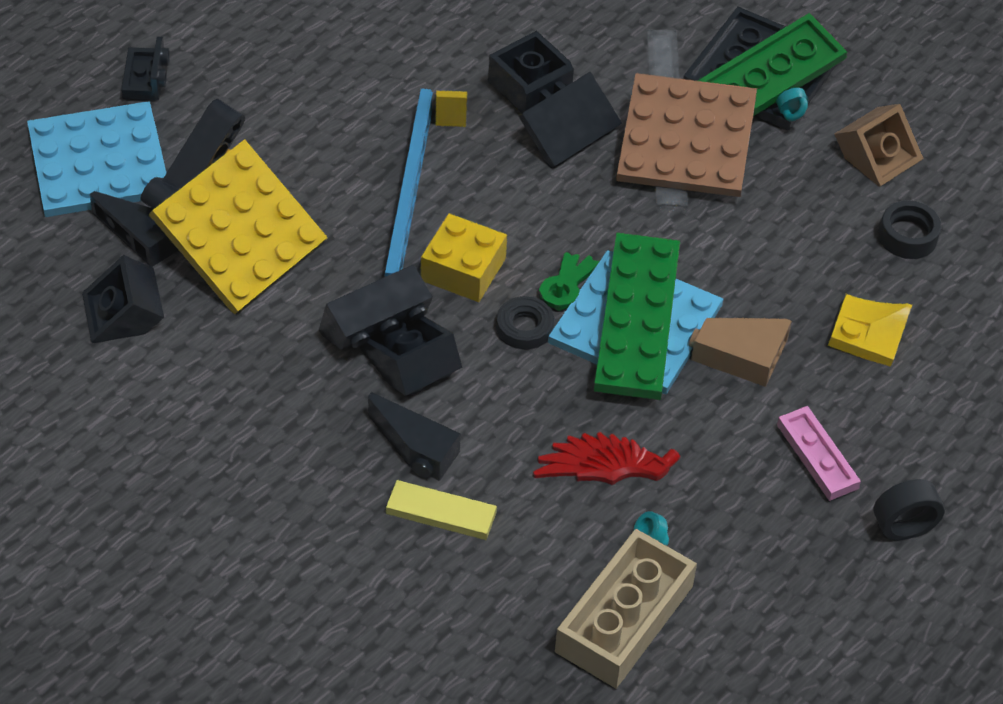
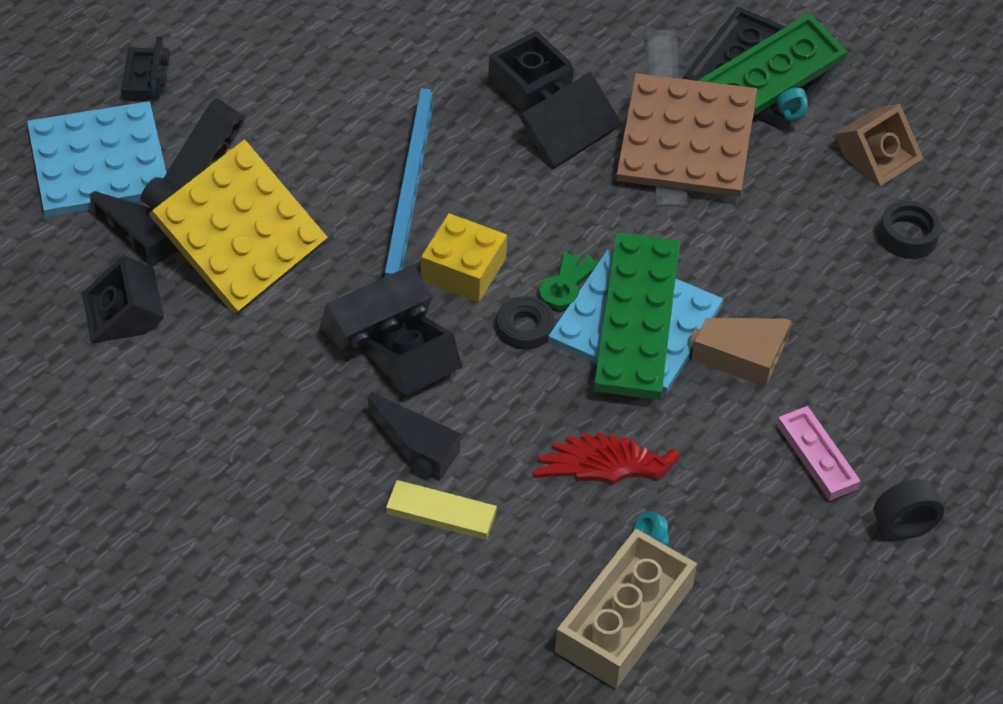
yellow slope [436,91,467,127] -> none
yellow plate [828,294,912,367] -> none

